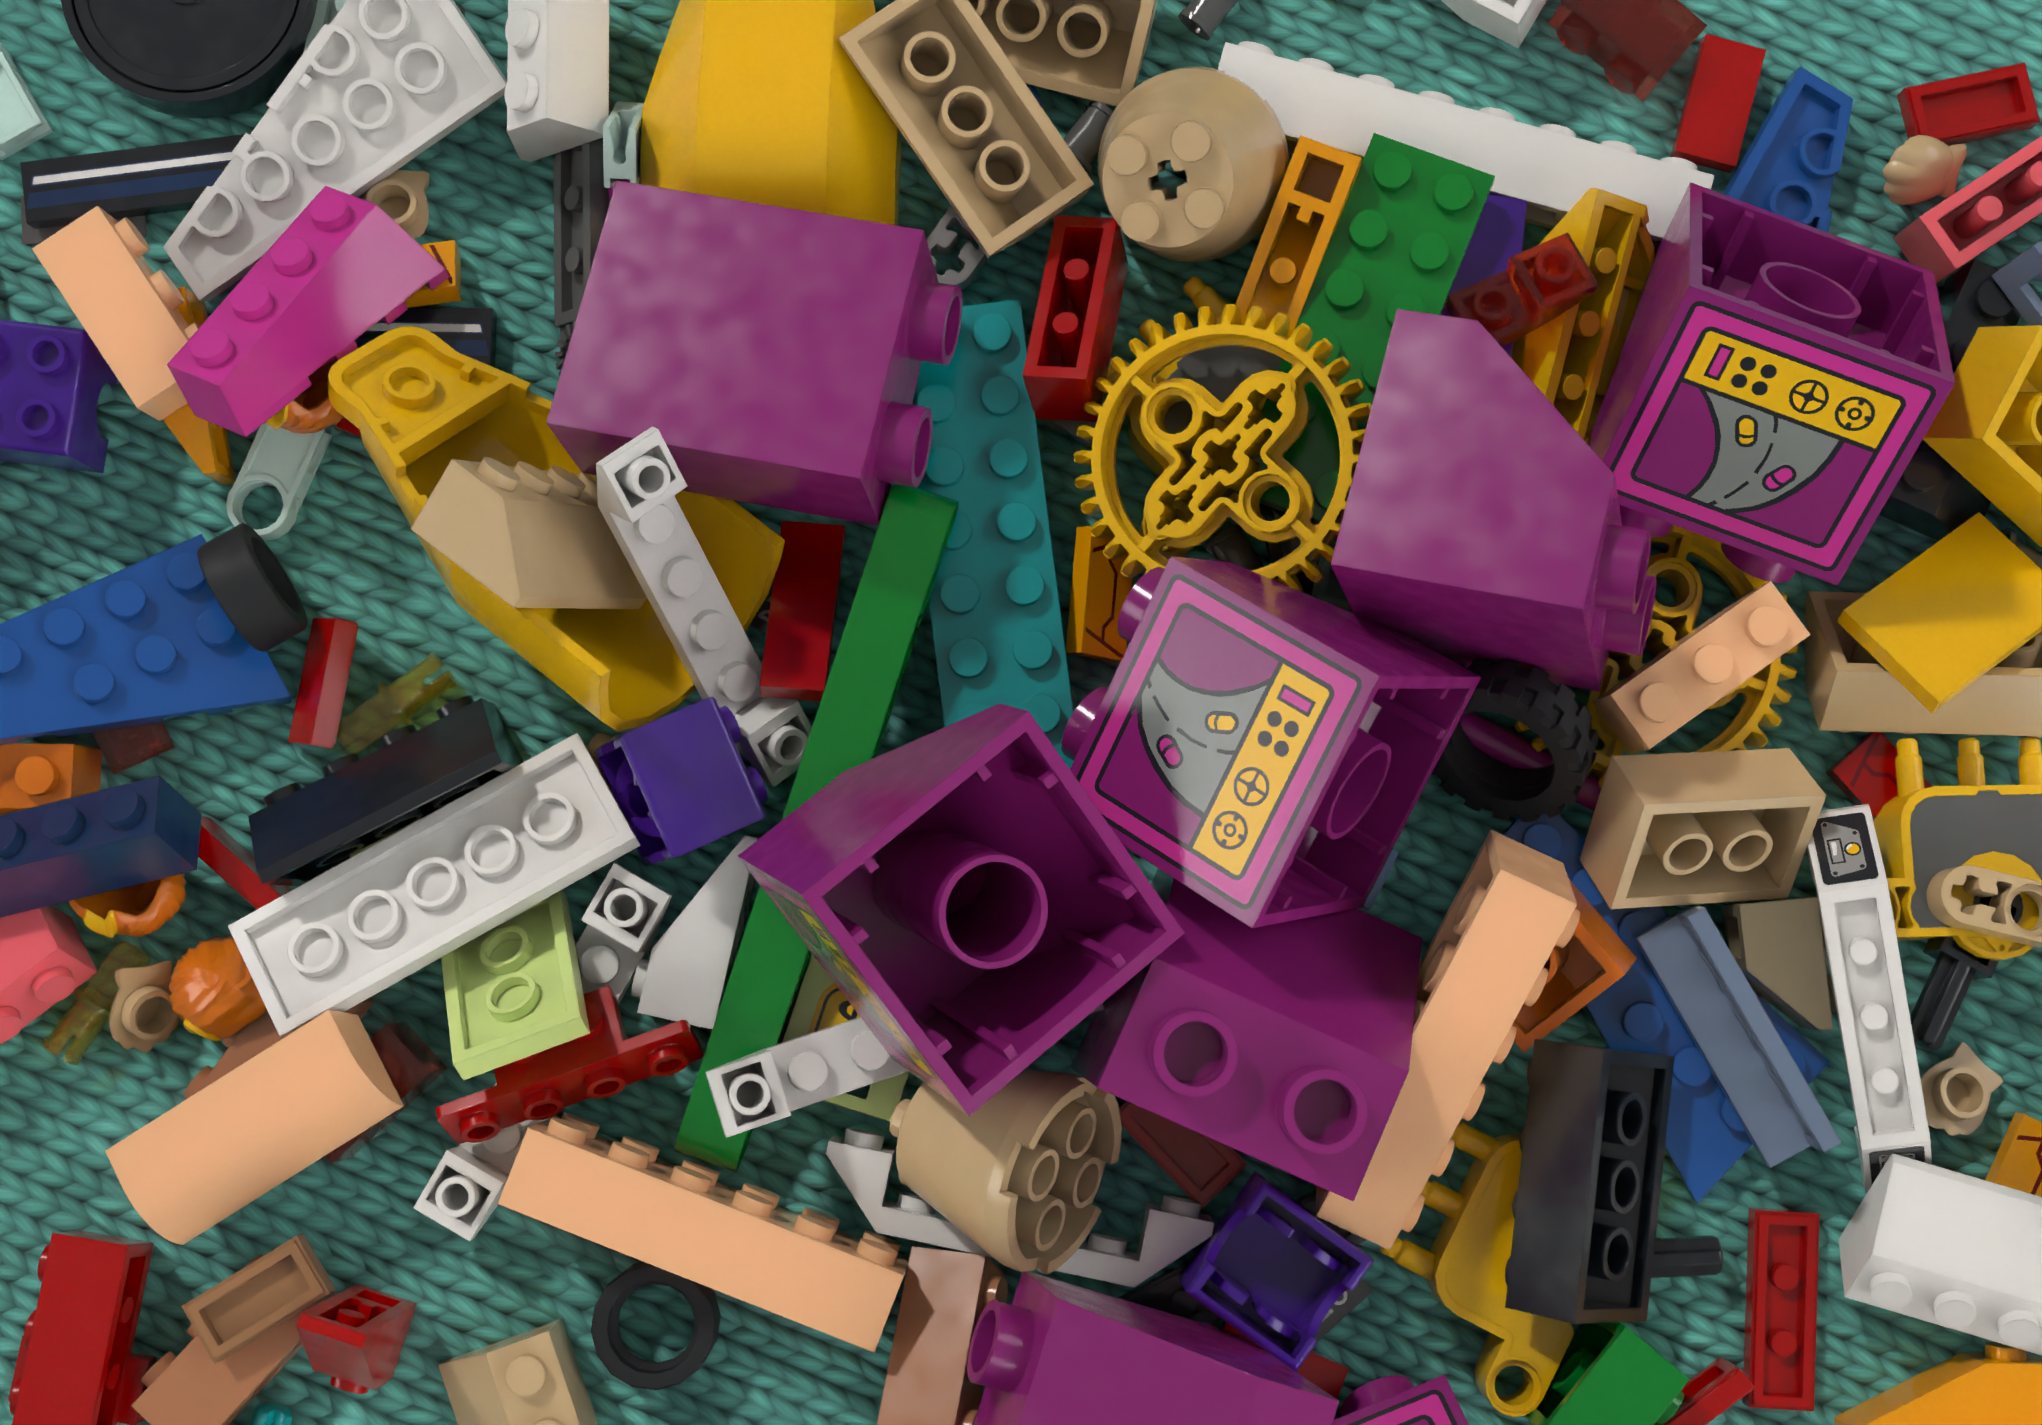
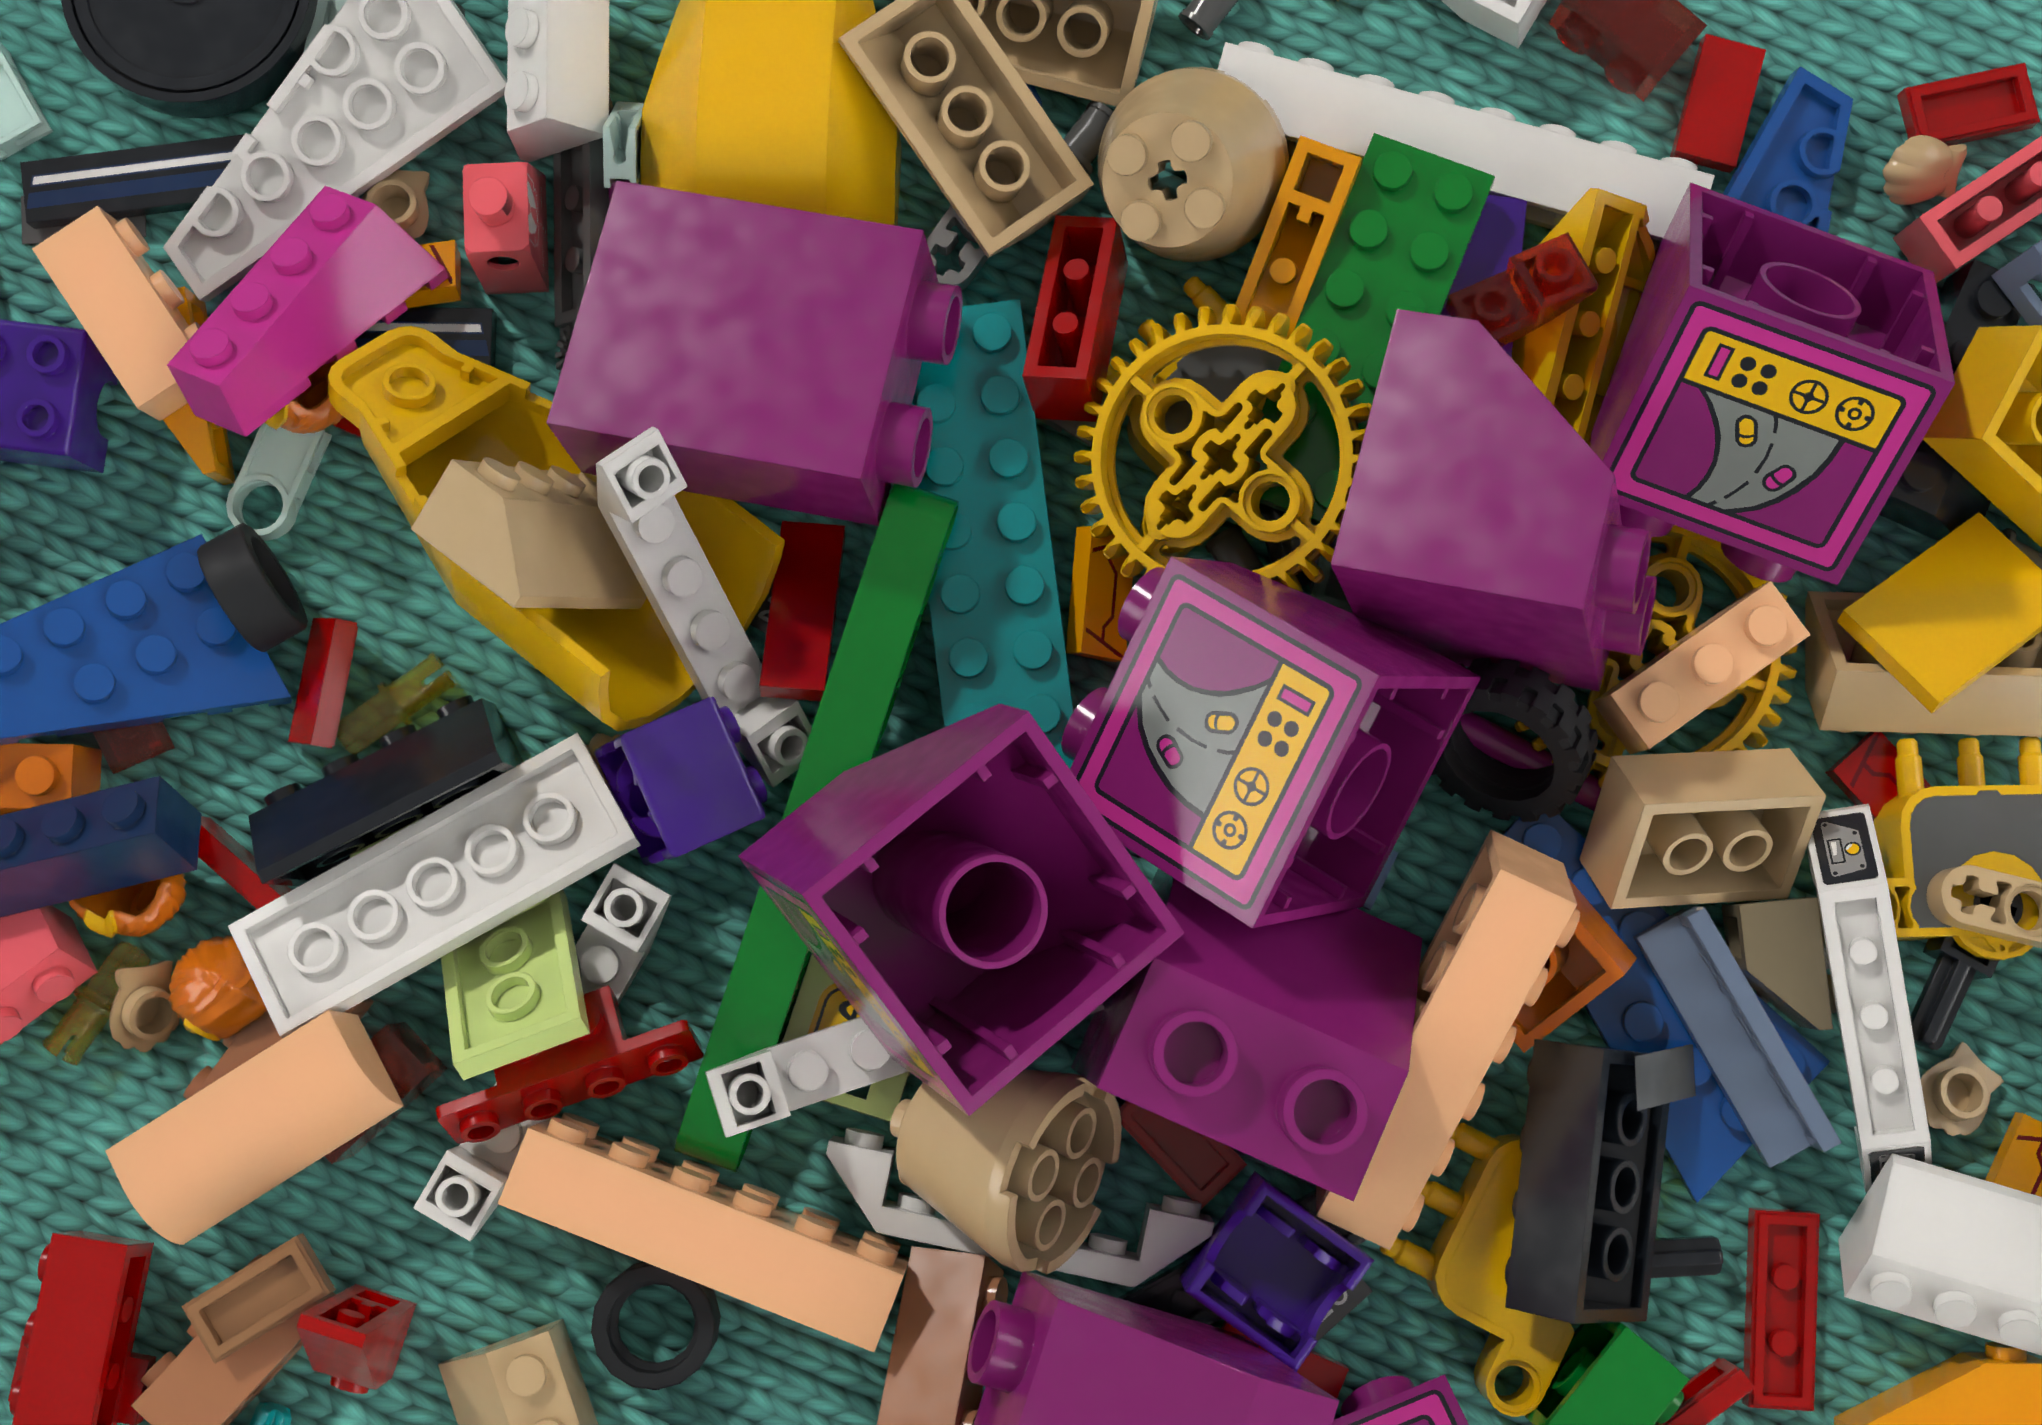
white slope [631,835,758,1029] -> none
none -> coral torso [462,162,549,295]
none -> dark grey sticker [1634,1044,1696,1111]

